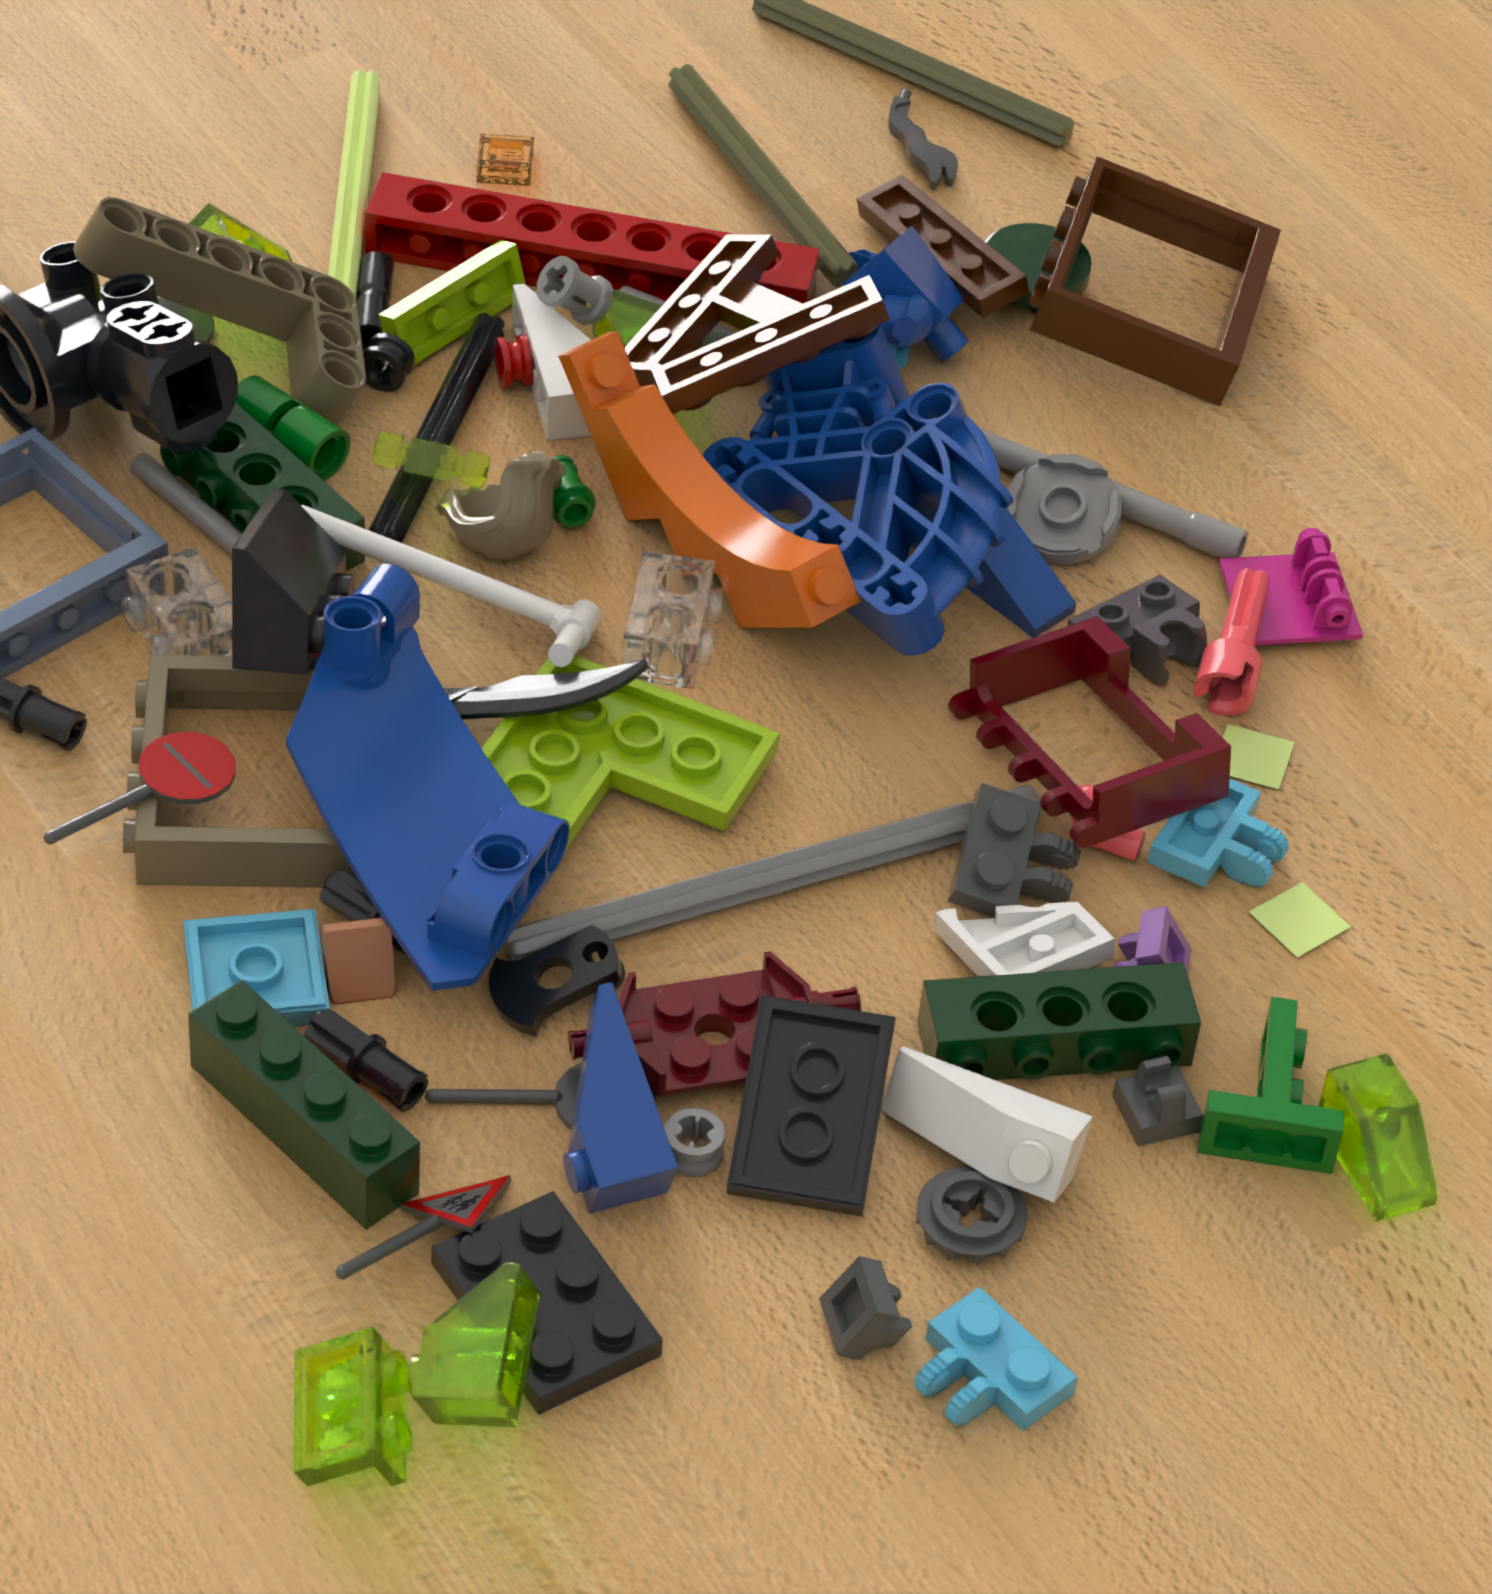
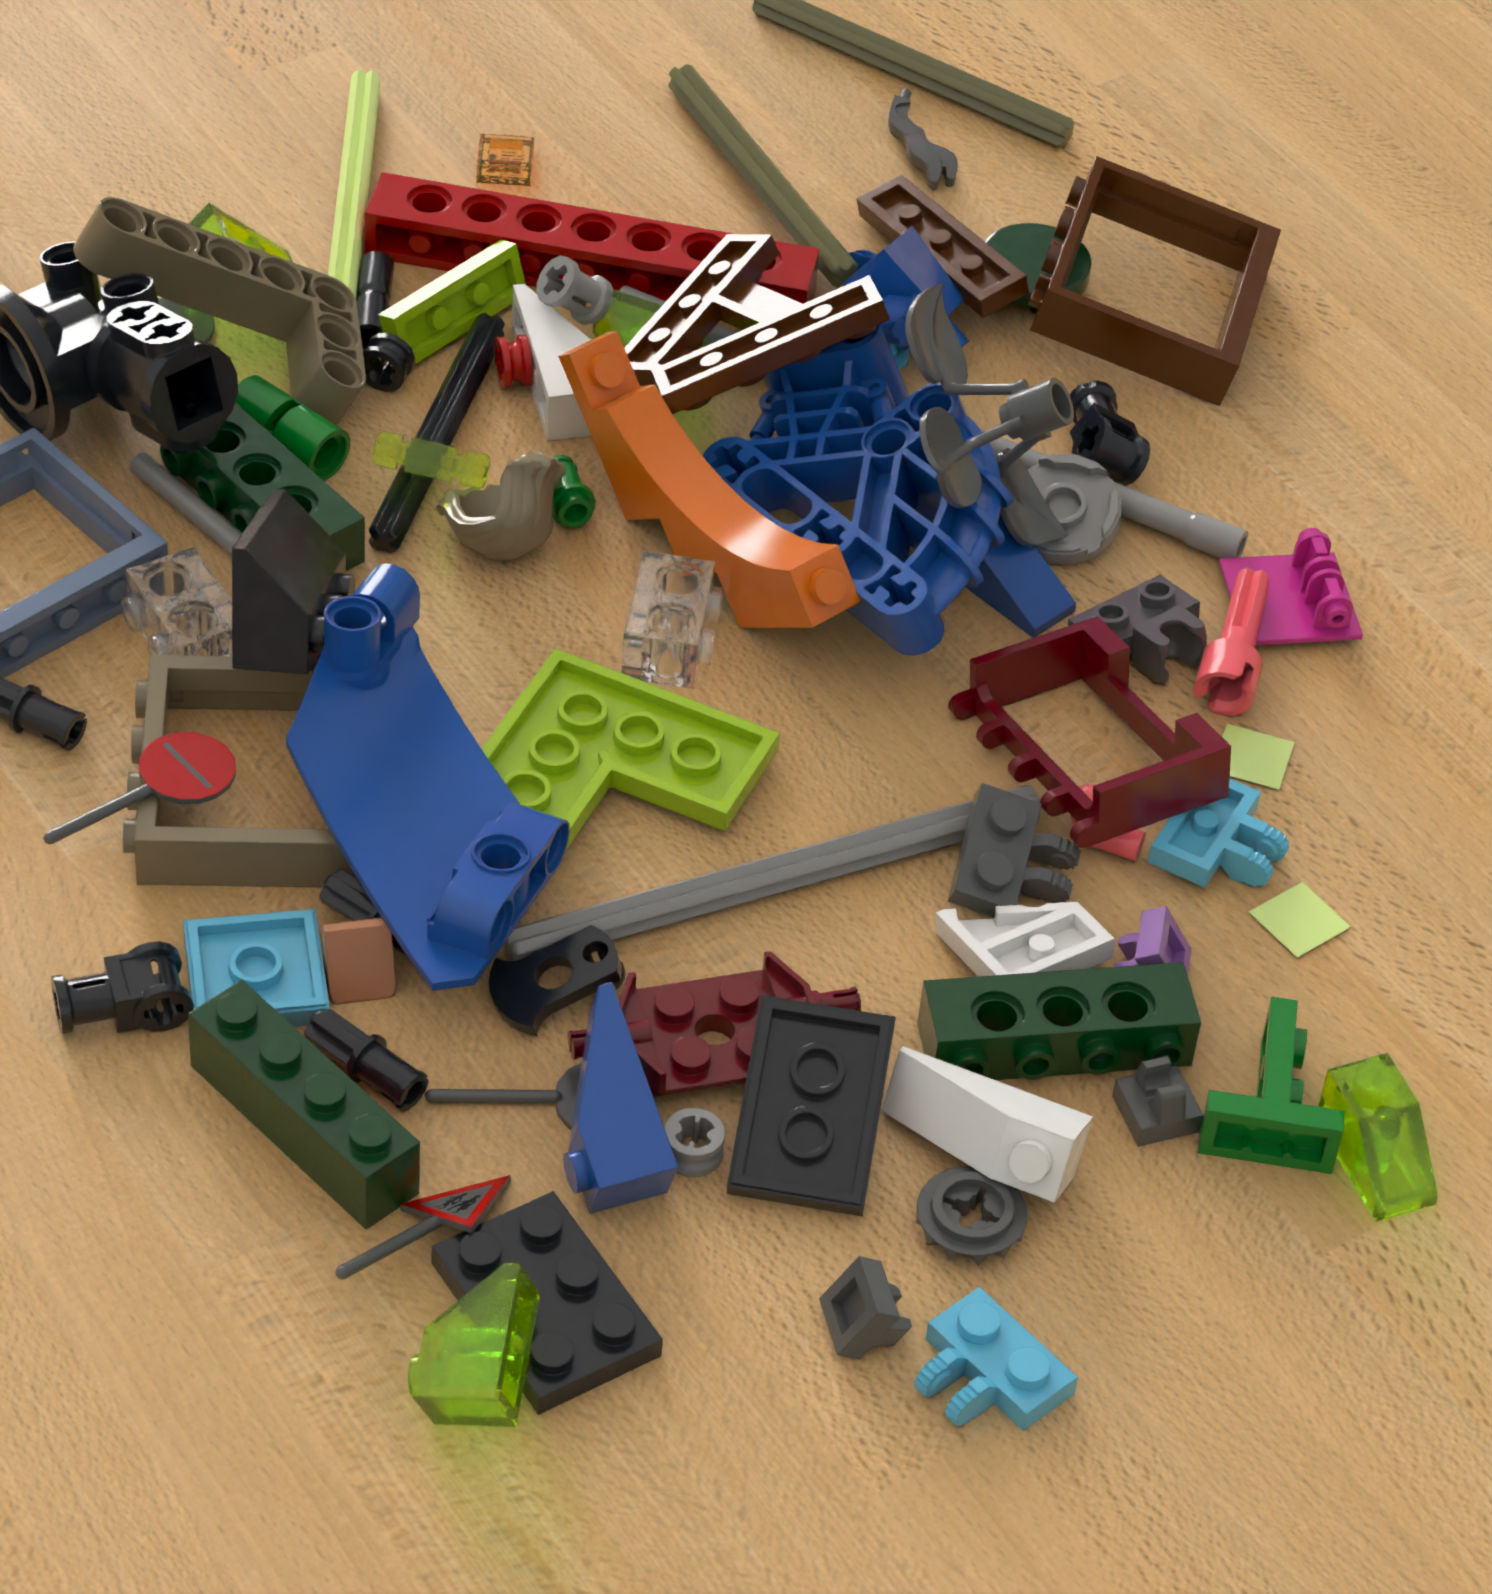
clear neon green bracket [293,1326,413,1487] -> none
white bar [301,505,602,667] -> none
black sword [443,659,648,720] -> none
none -> black connector [51,941,194,1034]
none -> dark grey plant [905,283,1074,547]
none -> black connector [1070,380,1150,486]

